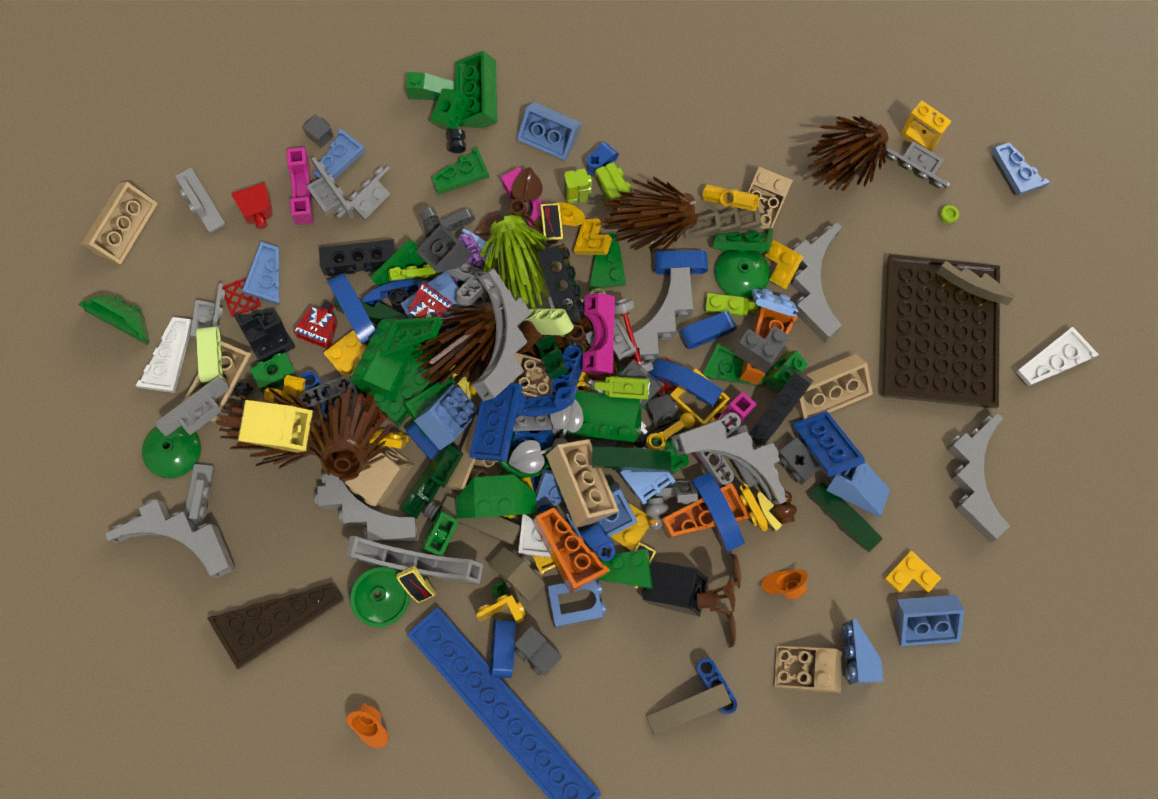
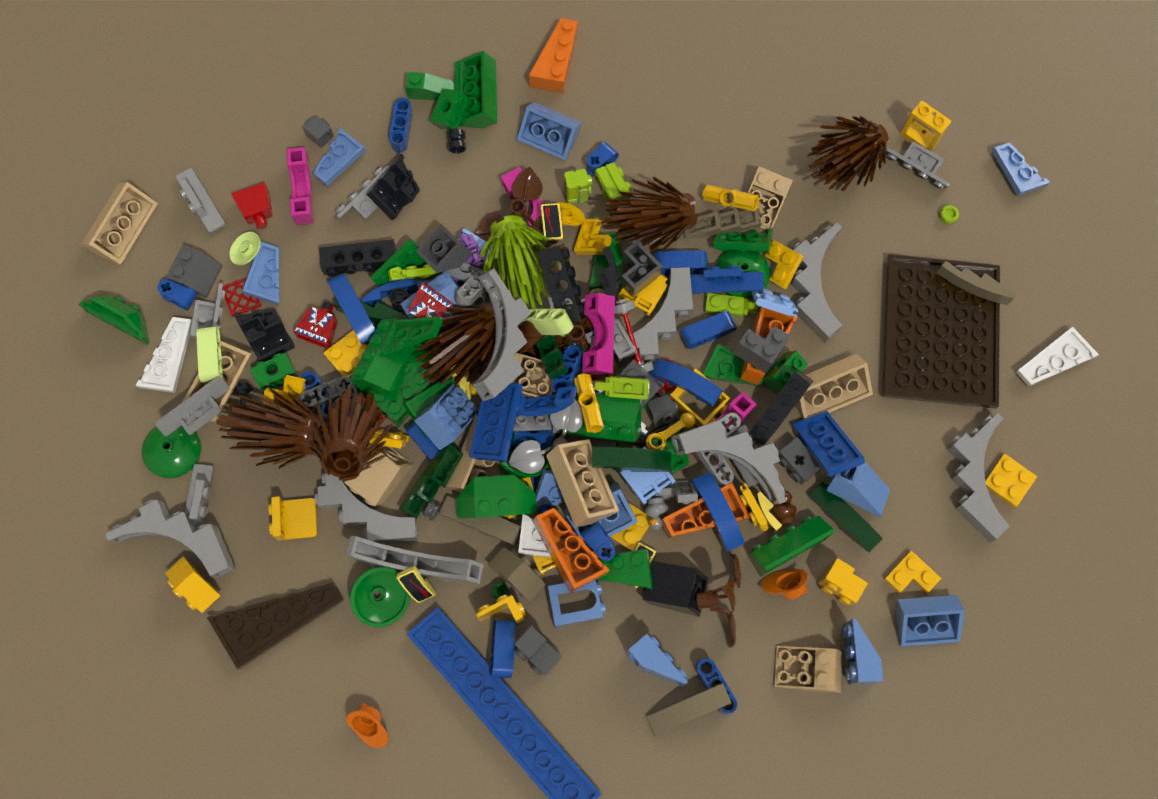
light yellow slope [238,400,313,453] -> none
light grey bracket [307,157,354,219] -> none
dark grey beam [419,207,475,238] -> none
green brick [420,512,459,556] -> none
green wing [432,146,490,195] -> none
none -> blue piece [157,279,197,310]
none -> yellow brick [165,556,220,613]
none -> dark grey slope [166,245,222,298]
none -> yellowish green dish [229,232,261,265]
none -> yellow bracket [269,497,317,541]
none -> black slope [366,154,420,220]
none -> blue beam [389,98,413,153]
none -> orange wedge [529,18,578,93]
none -> yellow piece [574,373,604,433]
none -> black slope [598,246,617,301]
none -> yellow plate [617,275,668,316]
none -> dark grey brick [621,240,663,297]
none -> medium blue slope [626,634,688,687]
none -> blue bracket [690,266,764,294]
none -> green slope [748,515,835,577]
none -> yellow brick [818,558,868,606]
none -> yellow plate [985,454,1038,508]

